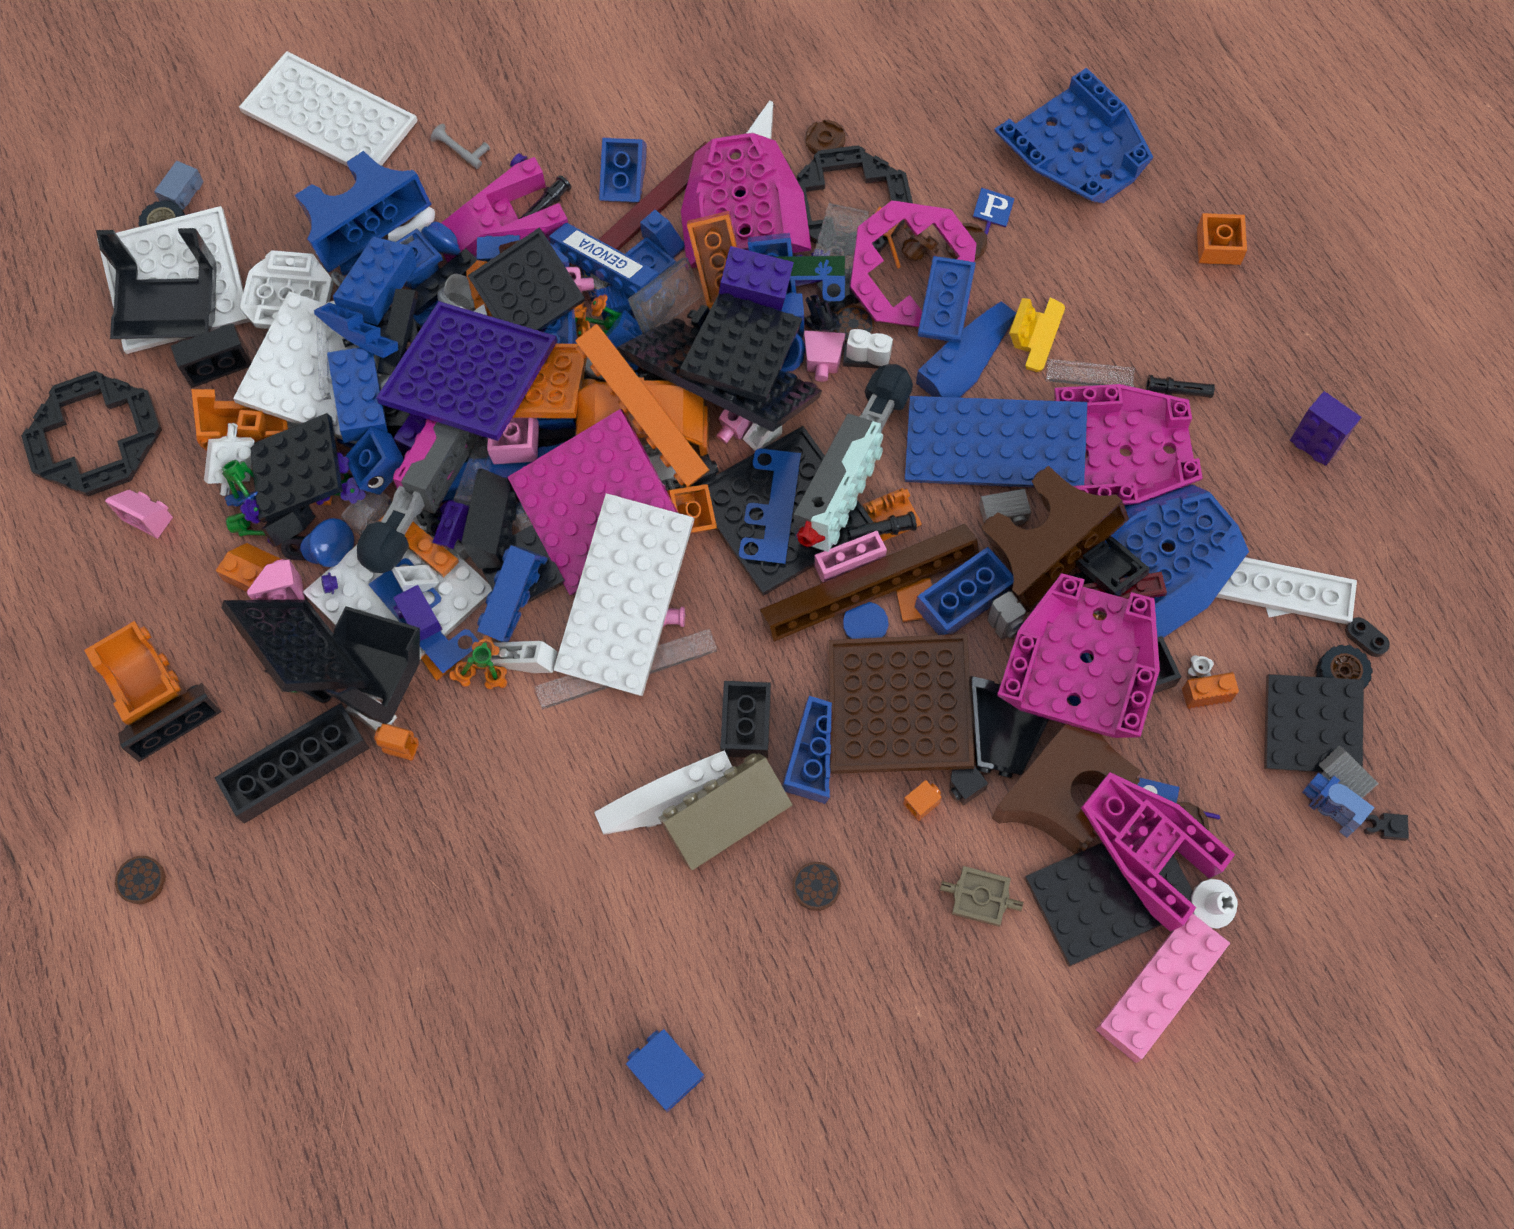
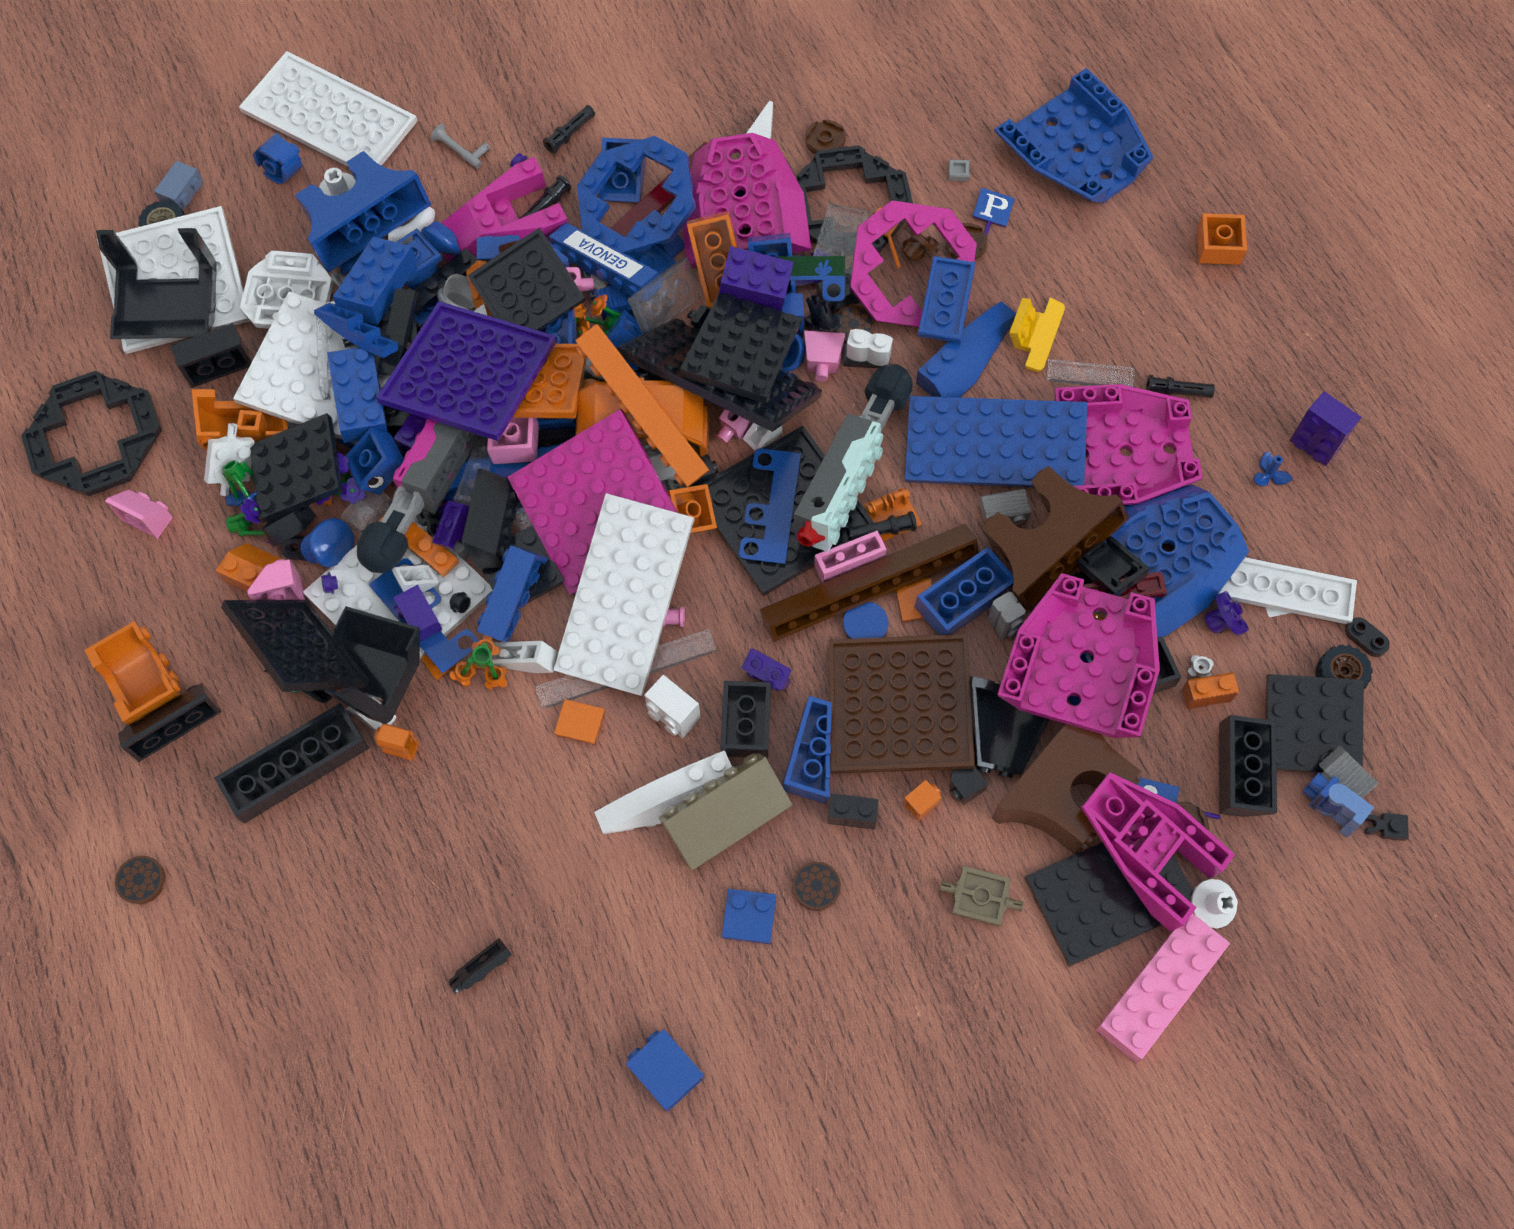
none -> blue brick [253,133,303,184]
none -> white piece [319,168,356,196]
none -> black plate [449,592,471,613]
none -> black hinge [449,938,512,993]
none -> black pin [543,105,595,154]
none -> orange piece [554,699,605,745]
none -> blue plate [577,136,696,254]
none -> white brick [644,675,701,739]
none -> blue plate [722,889,776,944]
none -> dark purple bracket [741,648,792,691]
none -> black brick [828,793,879,830]
none -> light grey tile [948,159,970,182]
none -> dark purple plate [1205,591,1249,636]
none -> black slope [1219,715,1277,817]
none -> blue plant [1253,451,1293,486]

